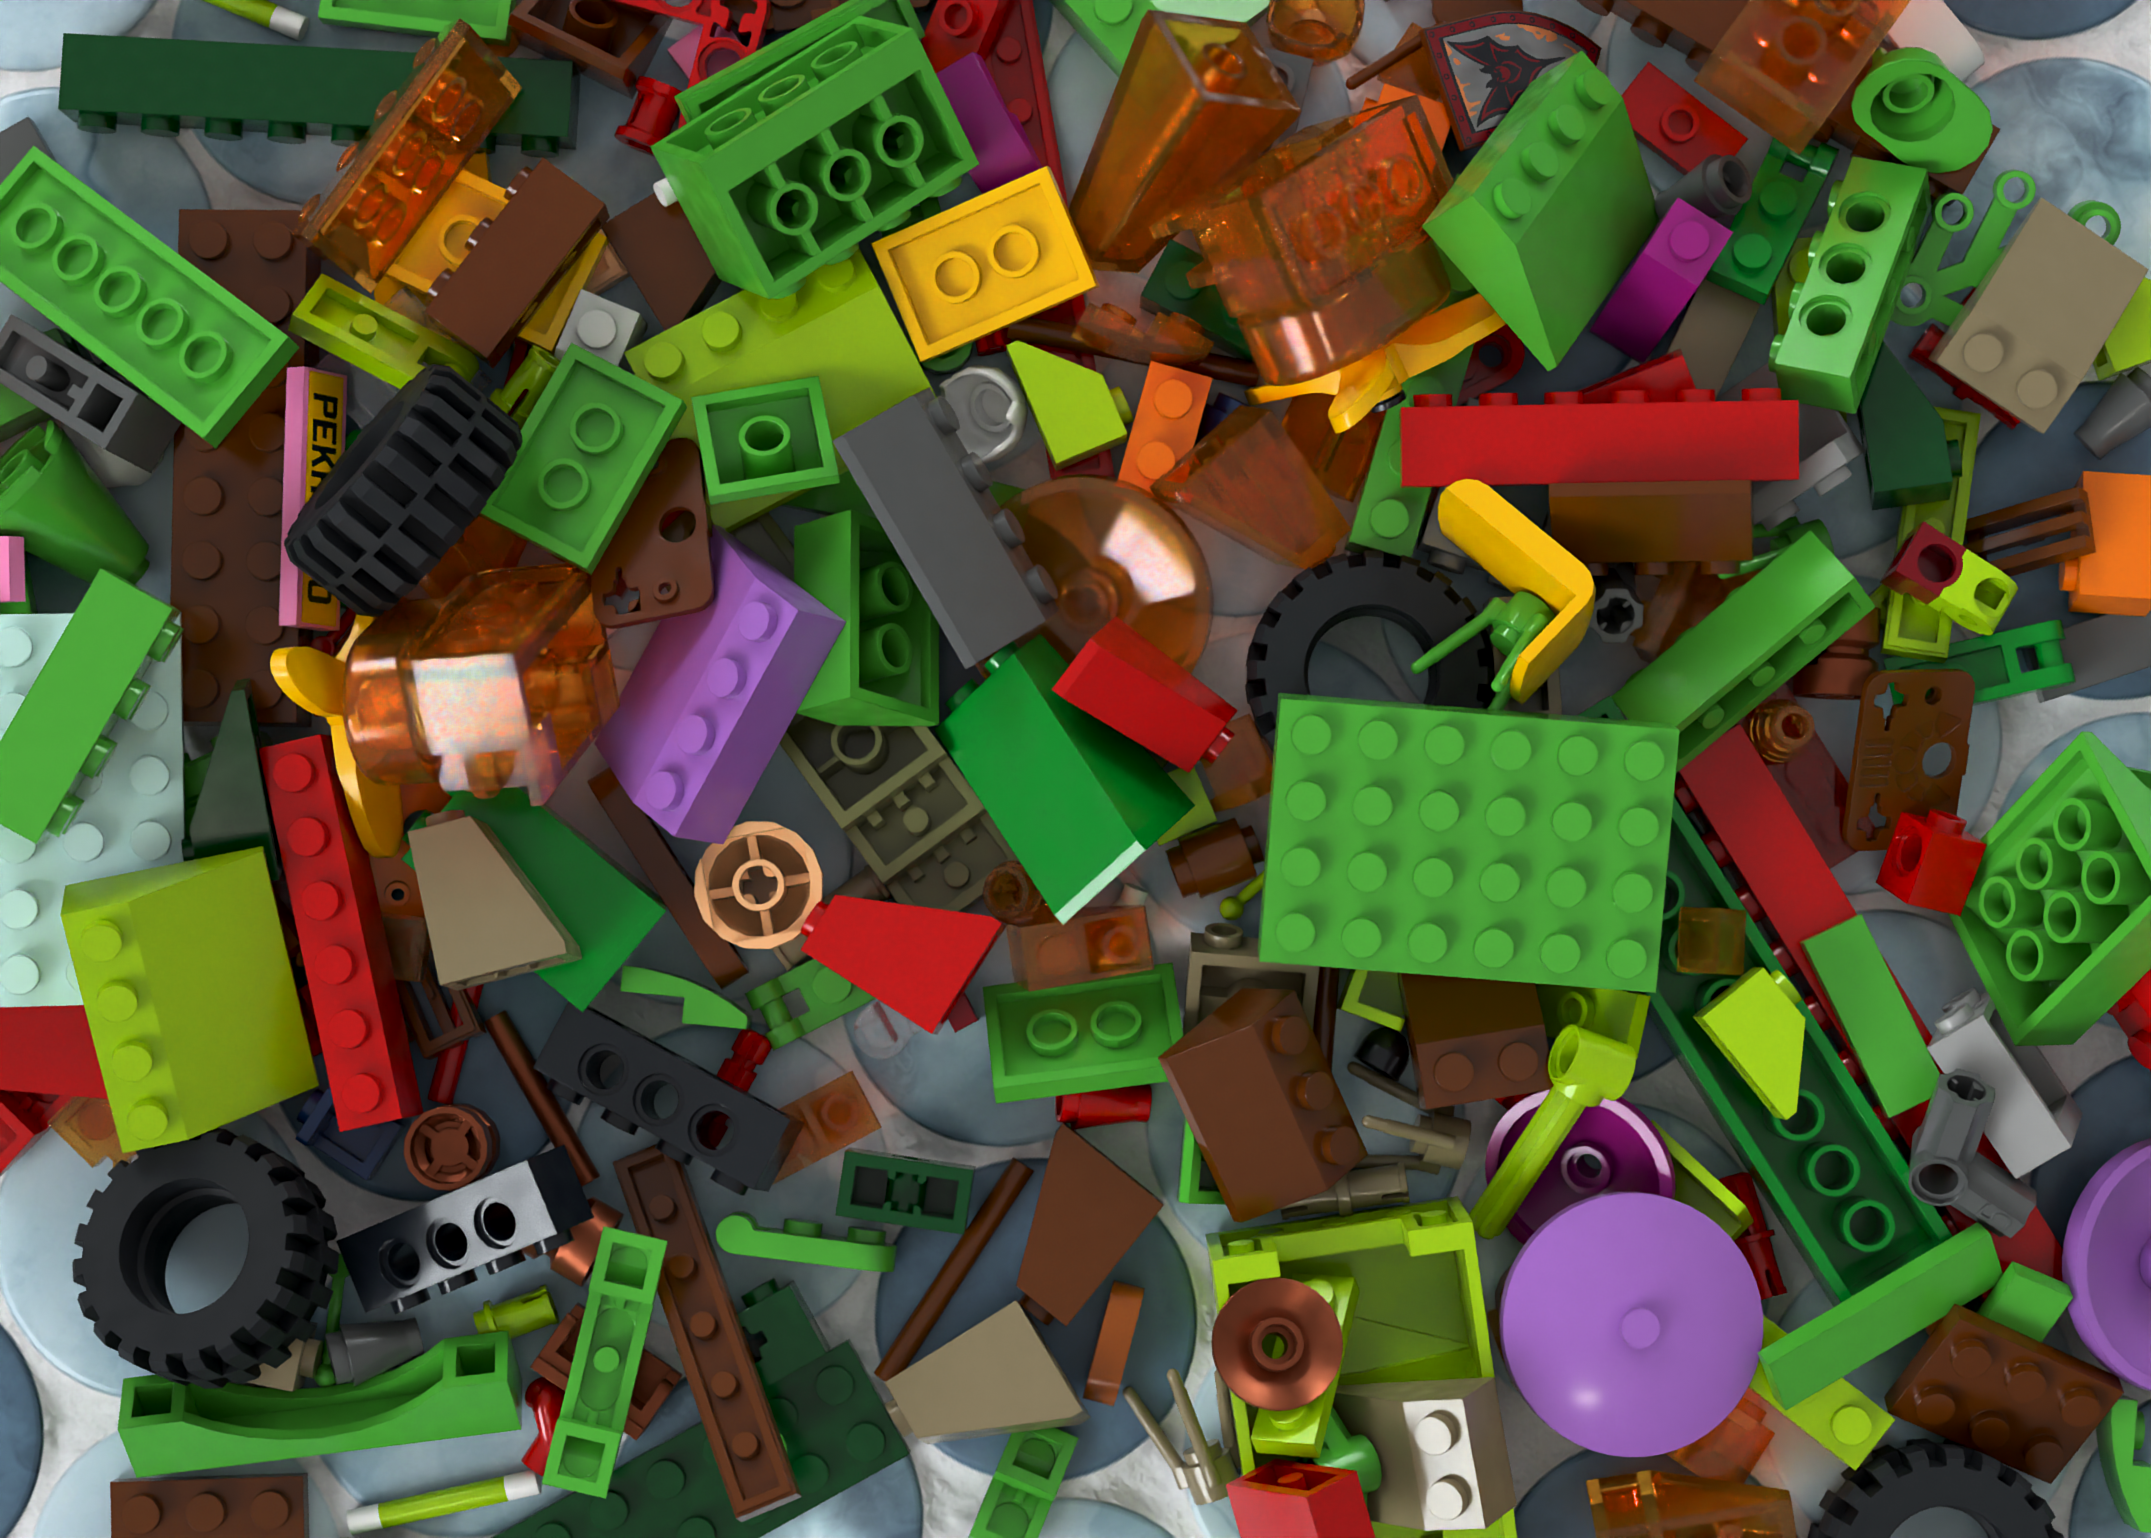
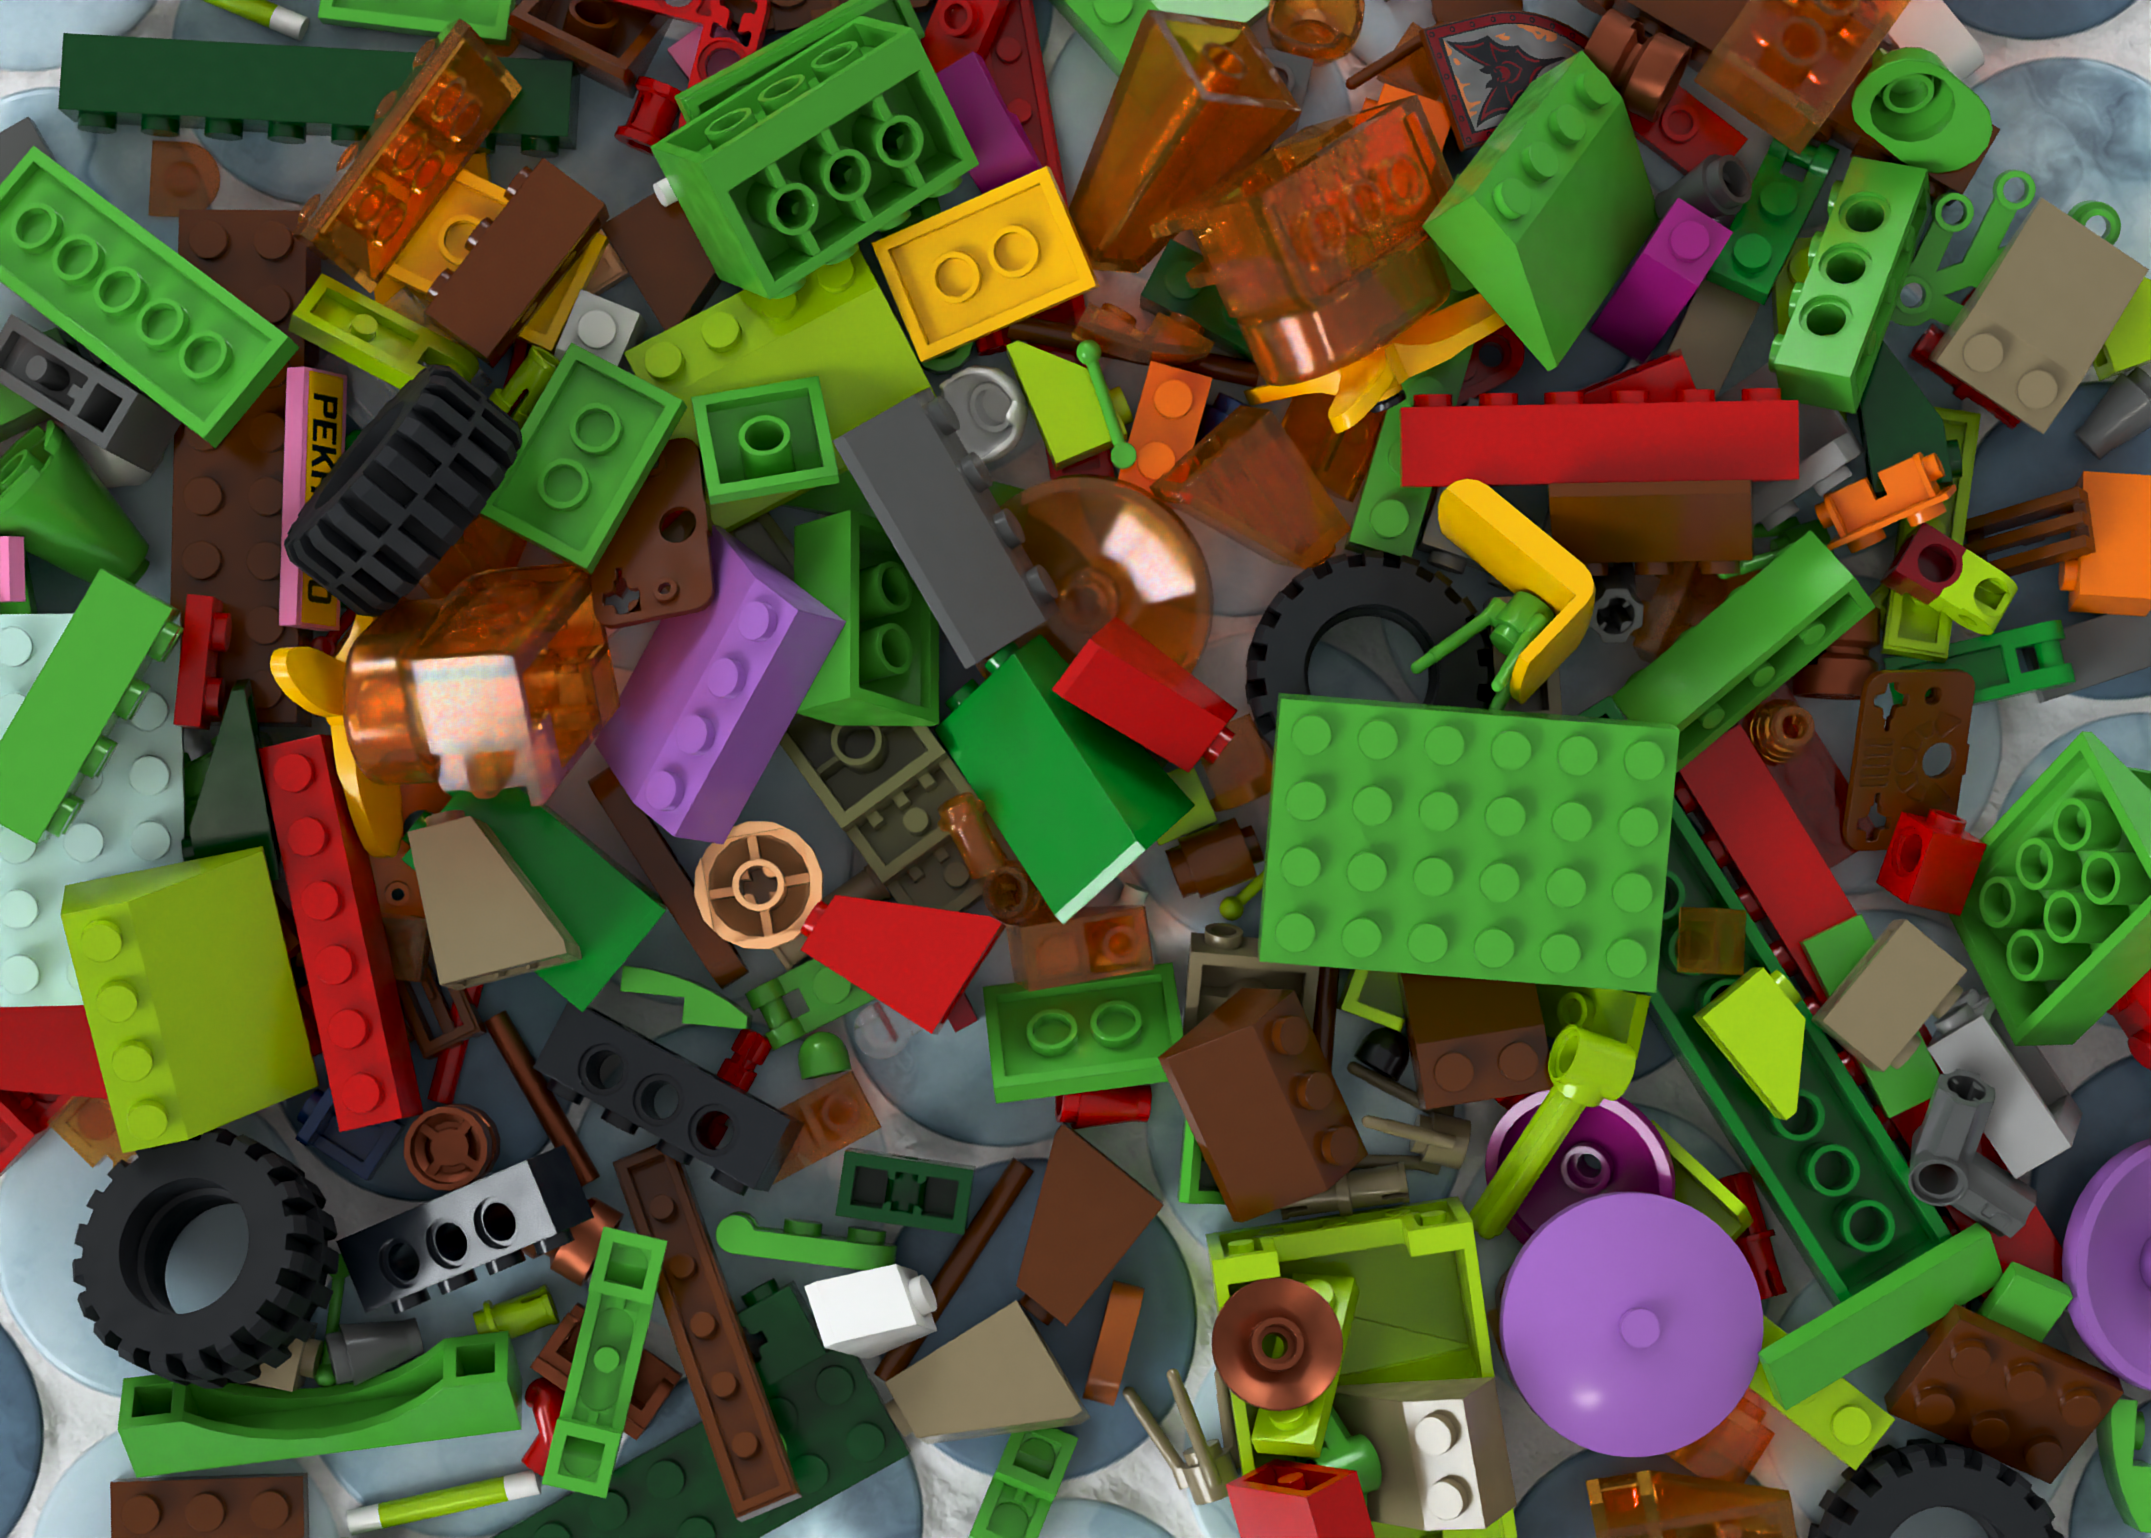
none -> clear orange piece [148,140,220,217]
none -> red plate [173,594,232,730]
none -> bright green hinge [798,1032,852,1080]
none -> white slope [804,1264,937,1360]
none -> clear orange pin [937,792,1008,879]
none -> bright green hinge [1076,339,1137,470]
none -> copper wheel [1583,8,1692,123]
none -> dark tan brick [1811,919,1968,1072]
none -> orange hinge [1815,452,1957,553]

